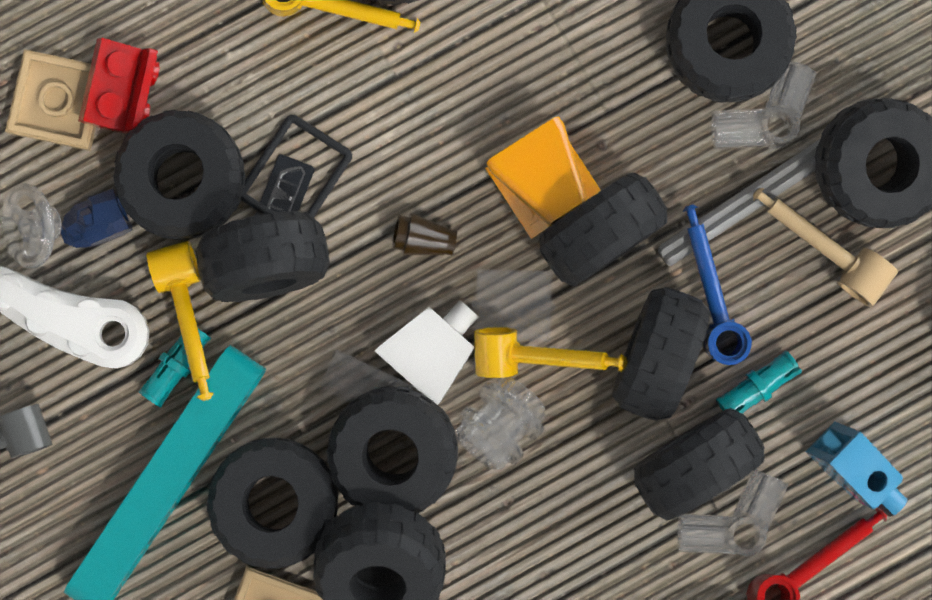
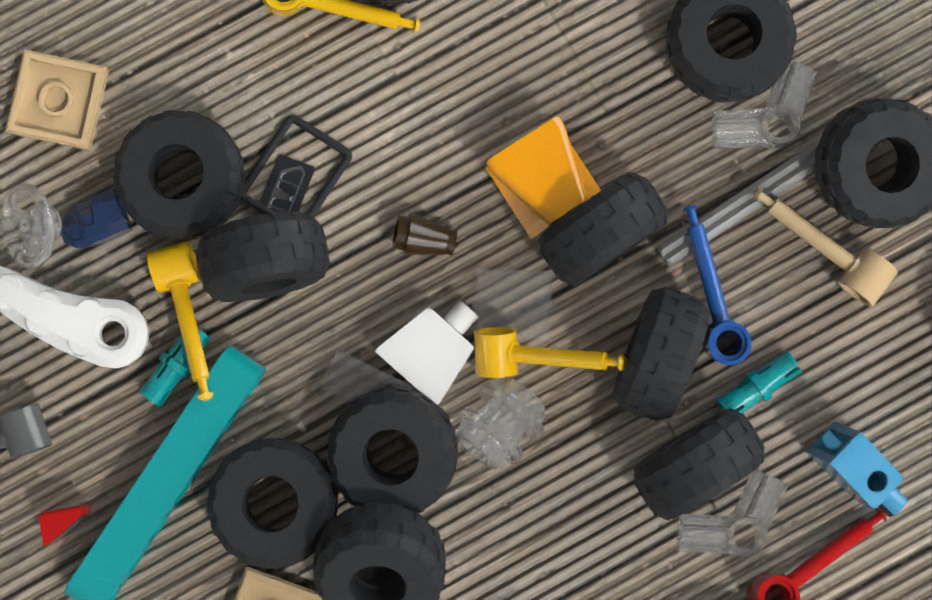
red bracket [78,38,160,134] -> none
none -> red slope [38,504,91,547]

